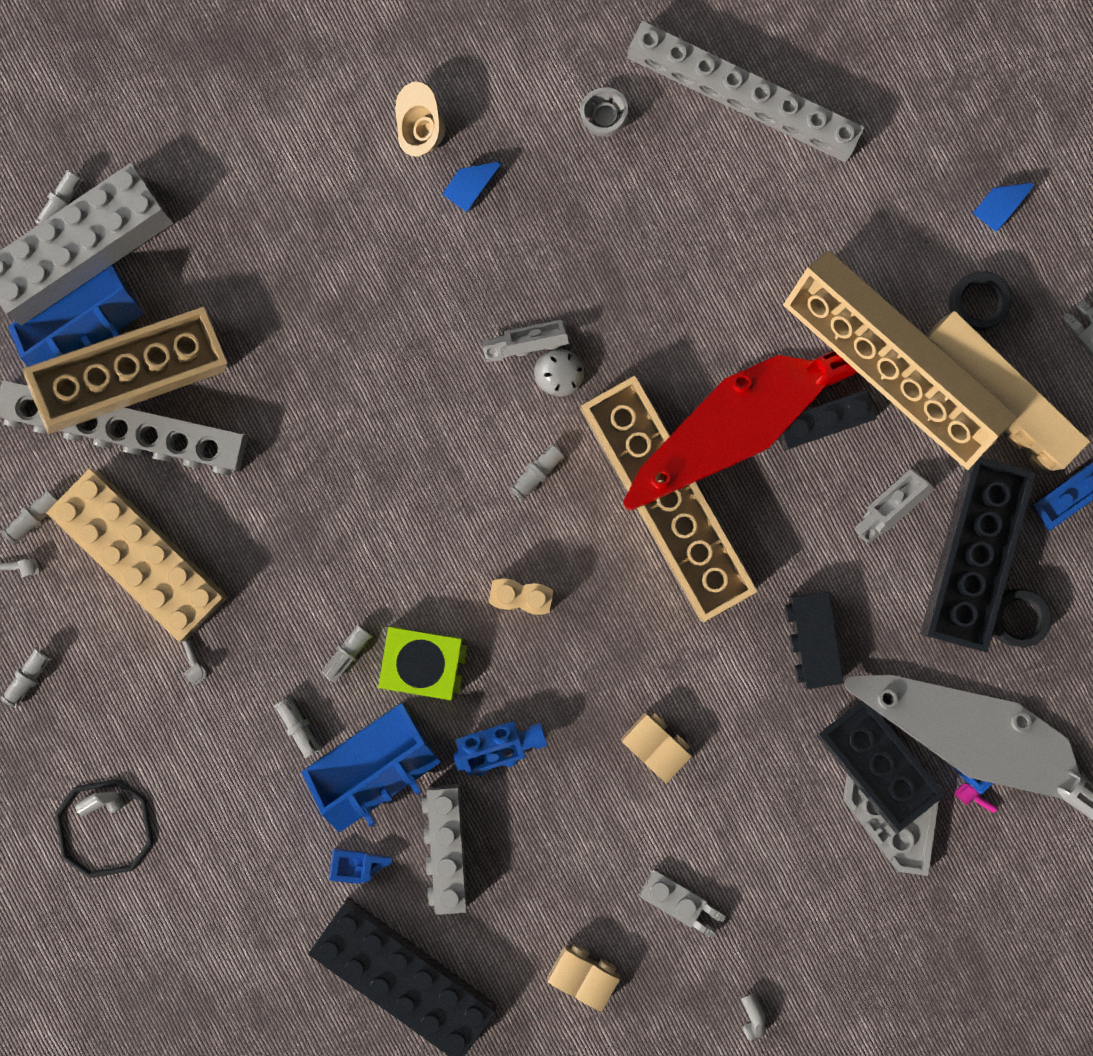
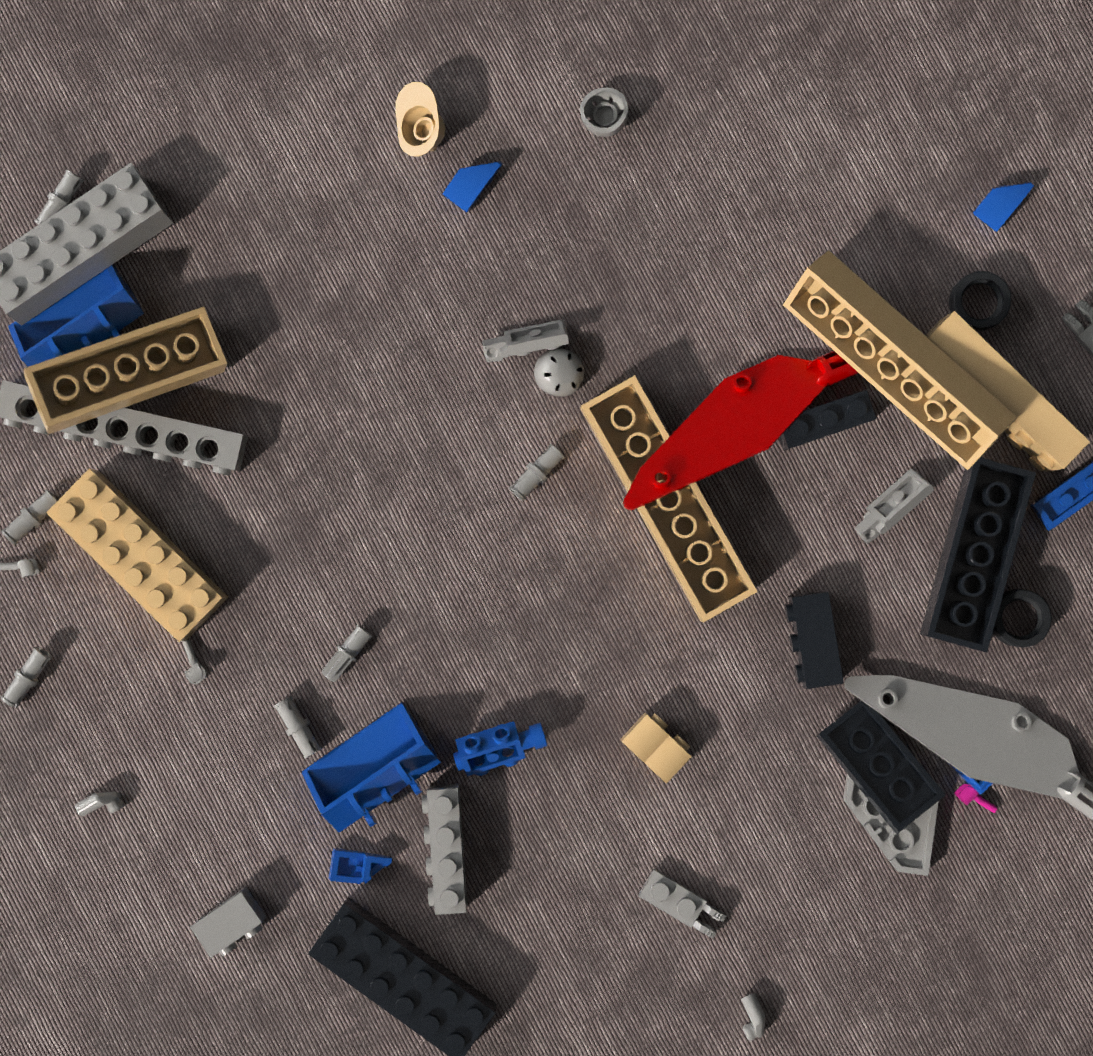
black piece [55,779,153,878] -> none
lime brick [378,626,467,700] -> none
tan brick [489,578,553,615] -> none
tan brick [547,944,620,1012] -> none
light grey brick [627,21,864,163] -> none
none -> light grey brick [190,887,266,958]

